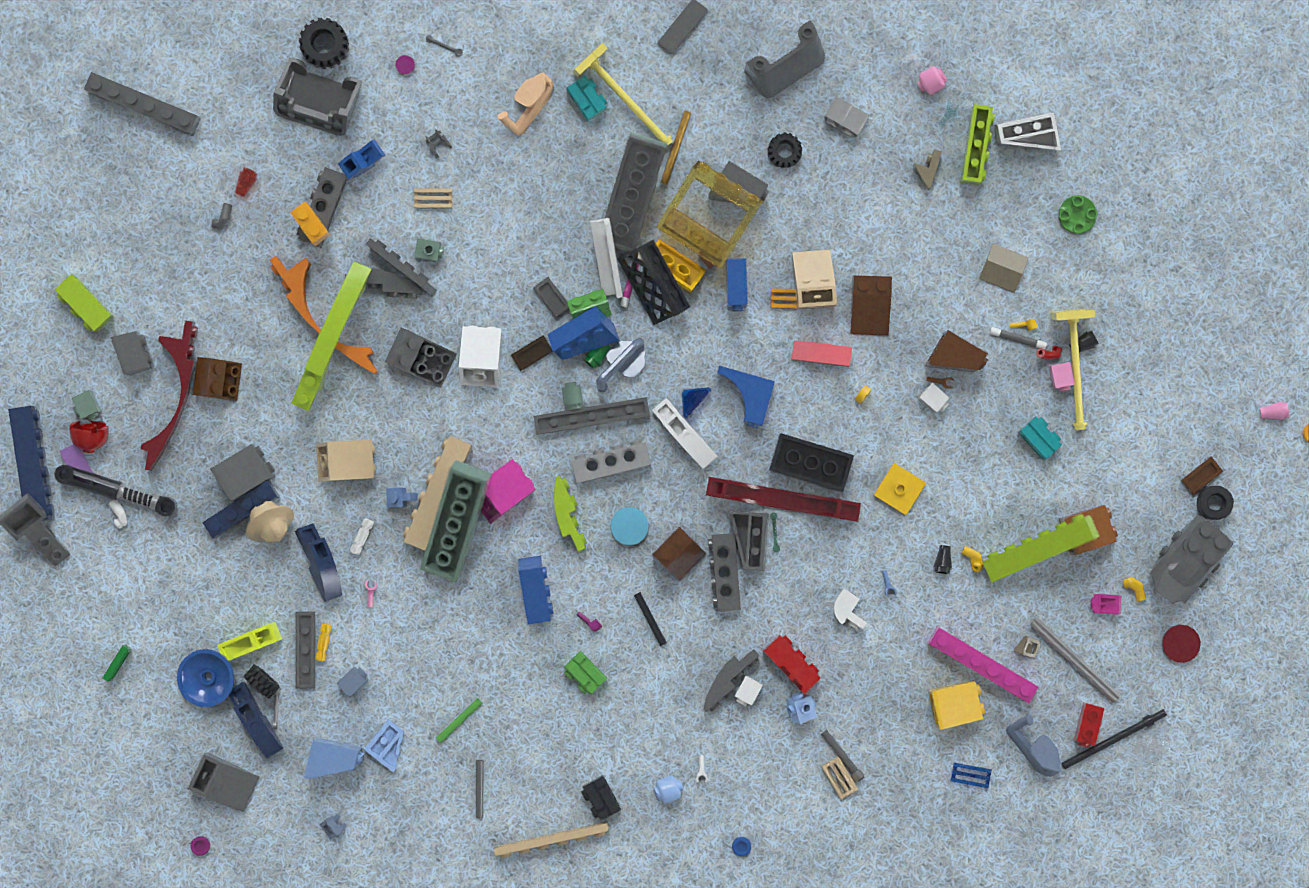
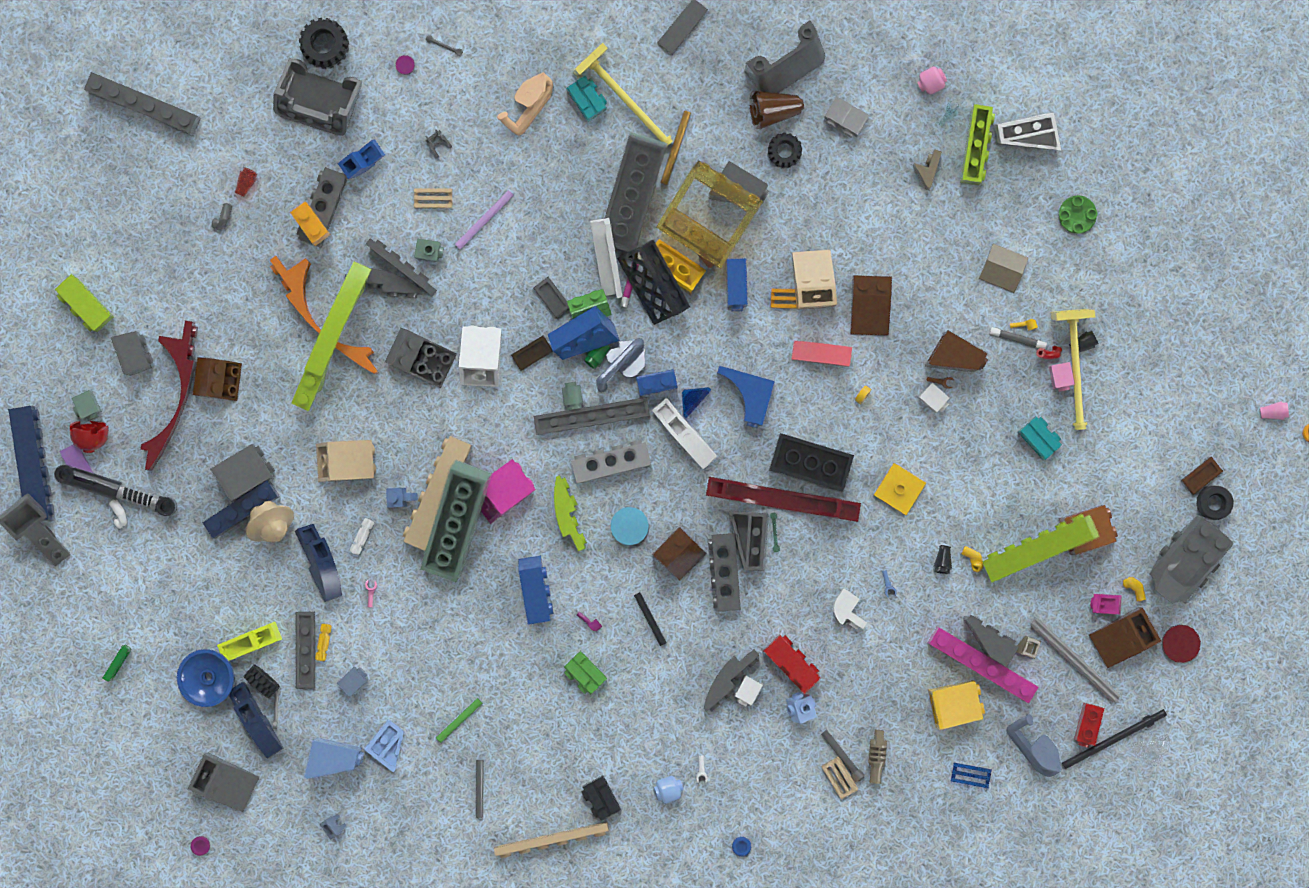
none -> lavender bar [455,190,514,249]
none -> blue brick [636,369,678,397]
none -> reddish brown cone [749,91,804,129]
none -> dark tan hinge [868,729,887,784]
none -> dark grey slope [963,615,1019,667]
none -> reddish brown slope [1089,607,1161,668]

